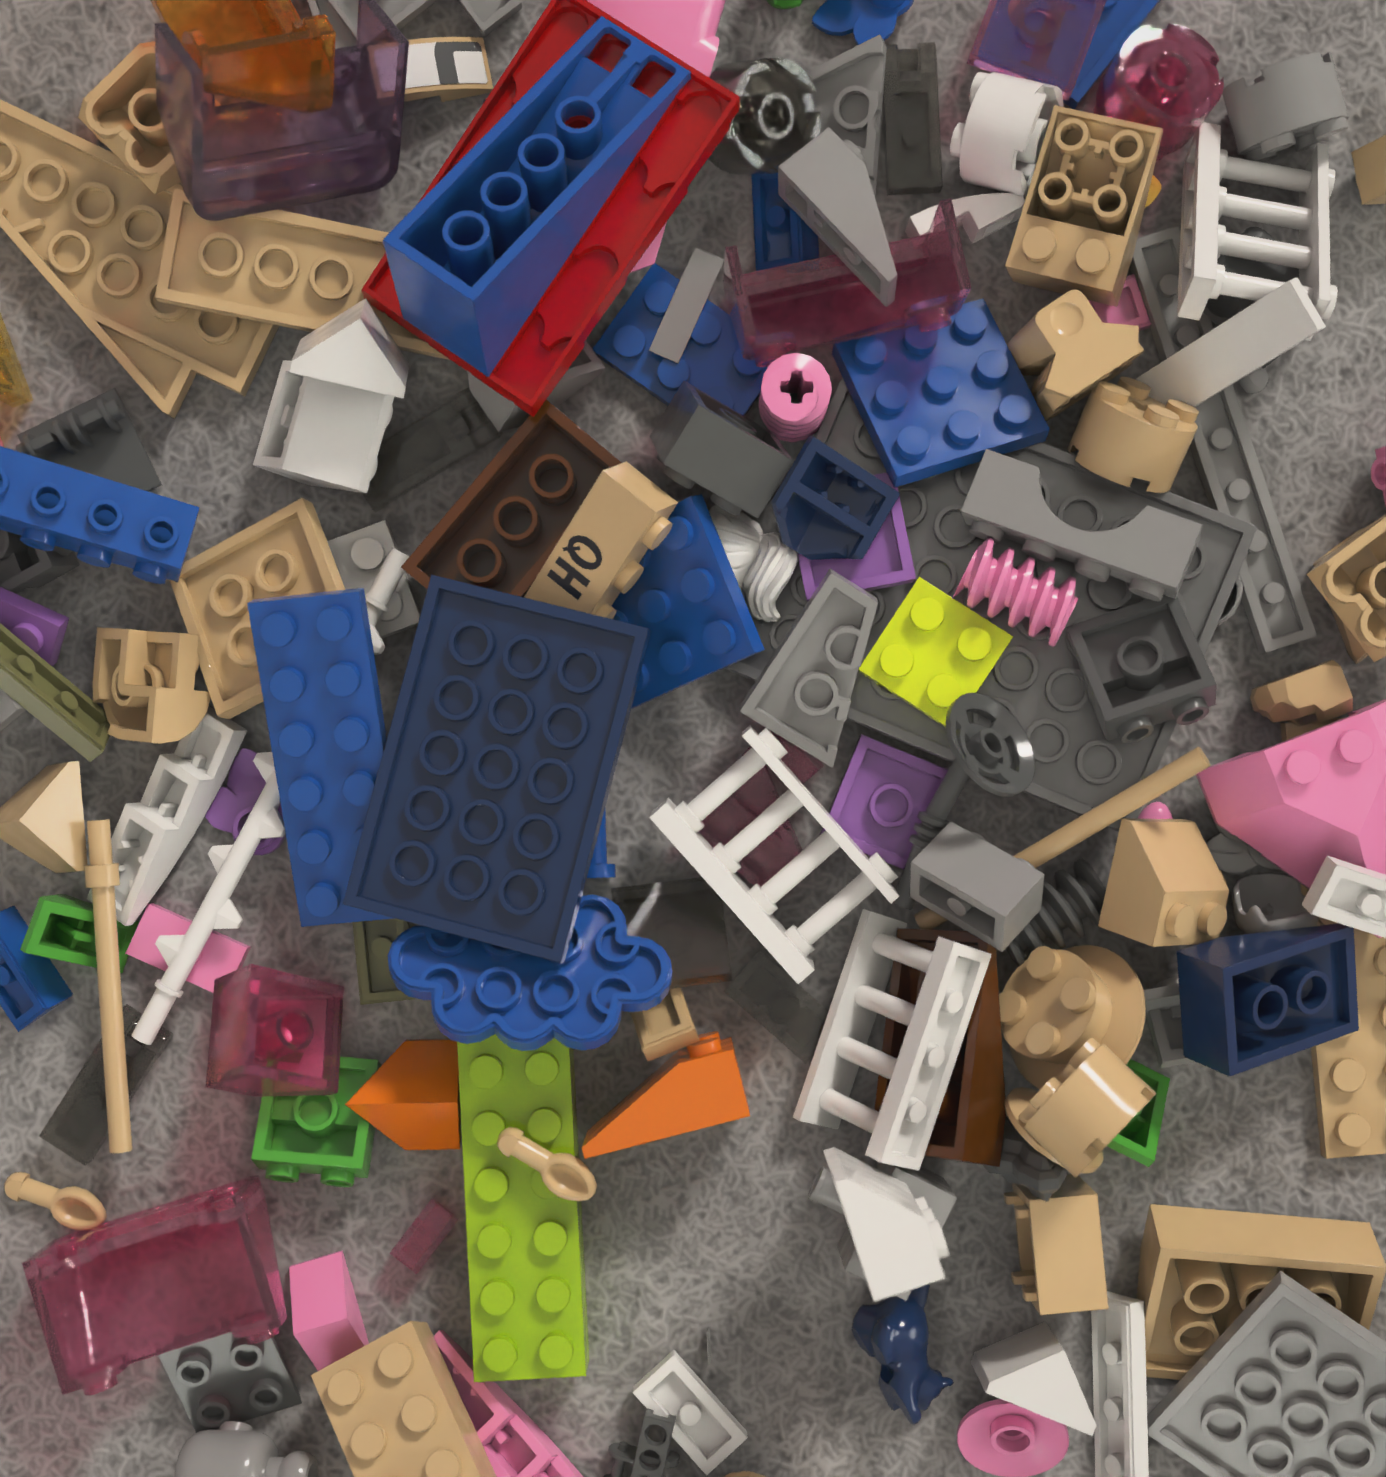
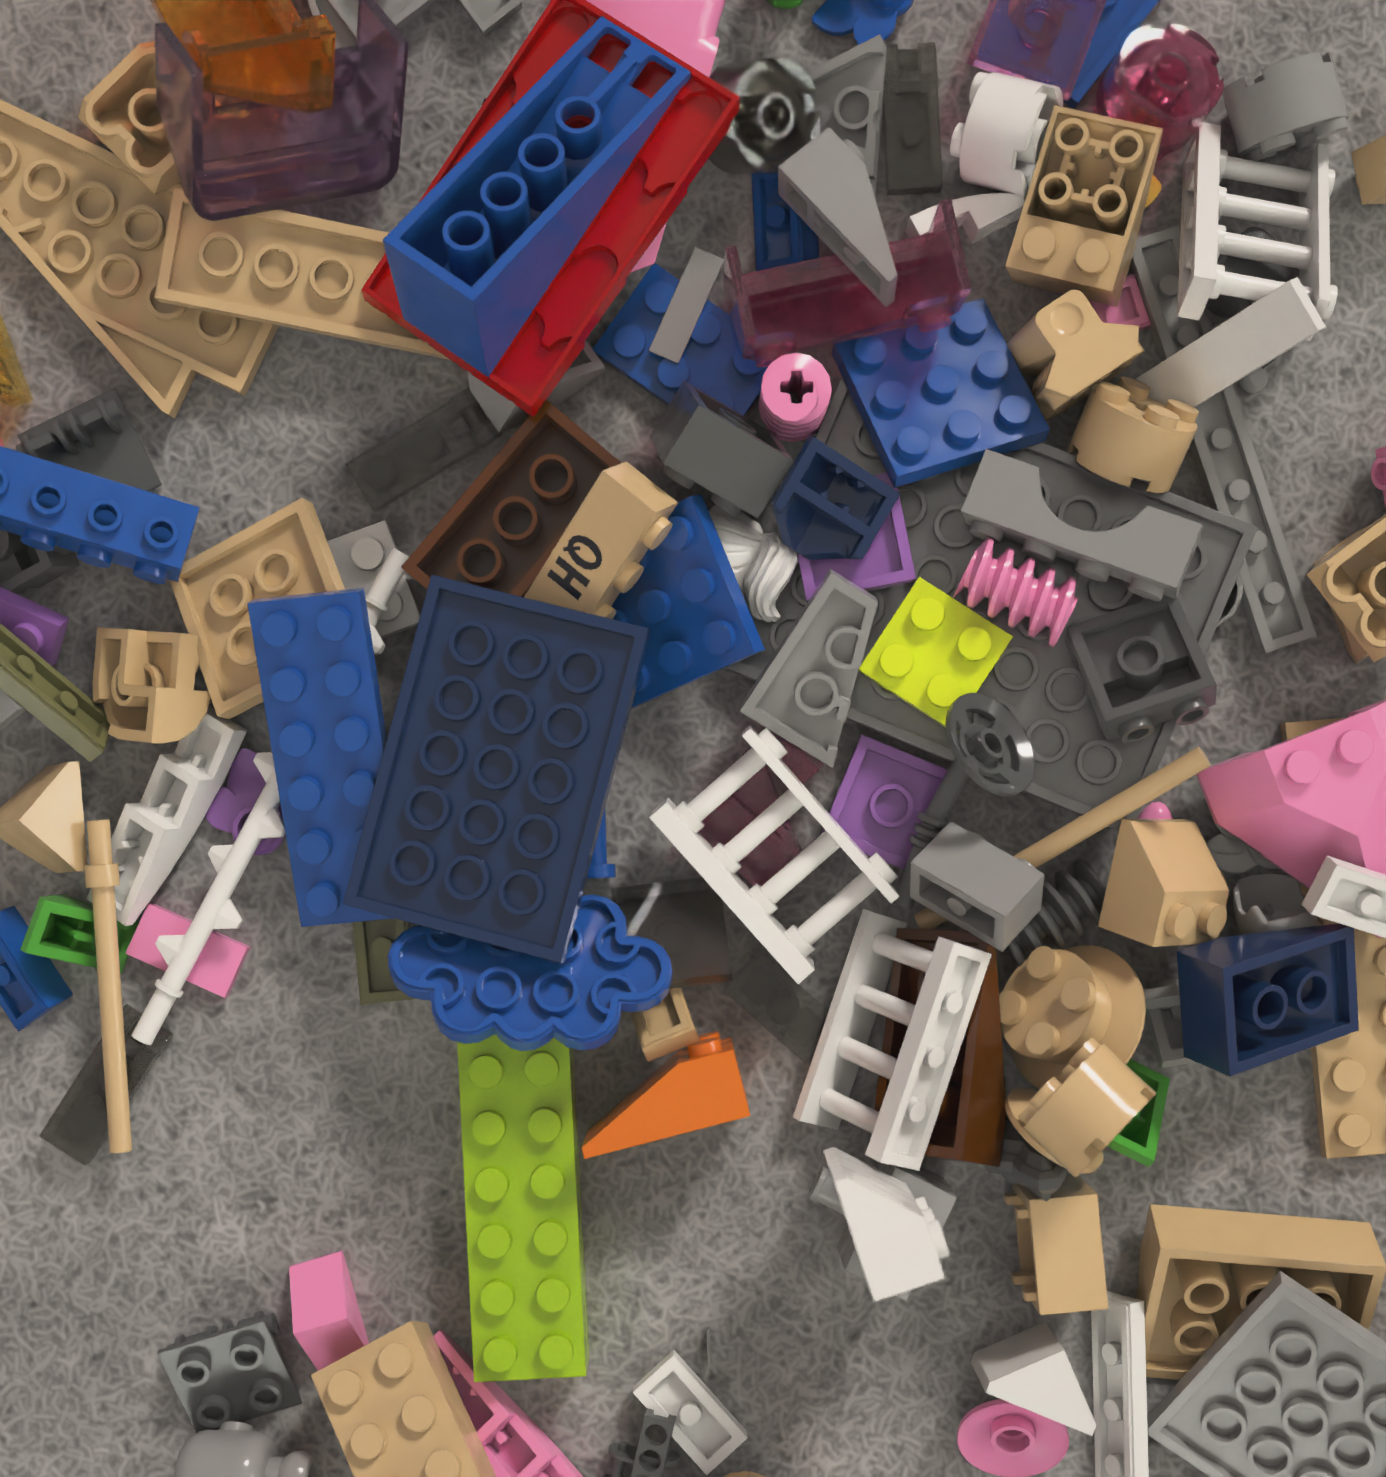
tan piece [4,1172,107,1231] -> none
clear pink windscreen [22,1175,287,1396] -> none
clear pink slope [206,964,344,1097] -> none
bright green plate [251,1051,381,1187] -> none
white slope [253,360,394,493] -> none
white slope [289,298,409,399] -> none
orange slope [345,1039,460,1150] -> none
slope [374,37,493,105] -> none
clear pink piece [390,1198,459,1274] -> none
tan piece [497,1127,597,1201] -> none
dark blue animal [852,1283,954,1425] -> none
tan rock [1250,660,1353,727] -> none

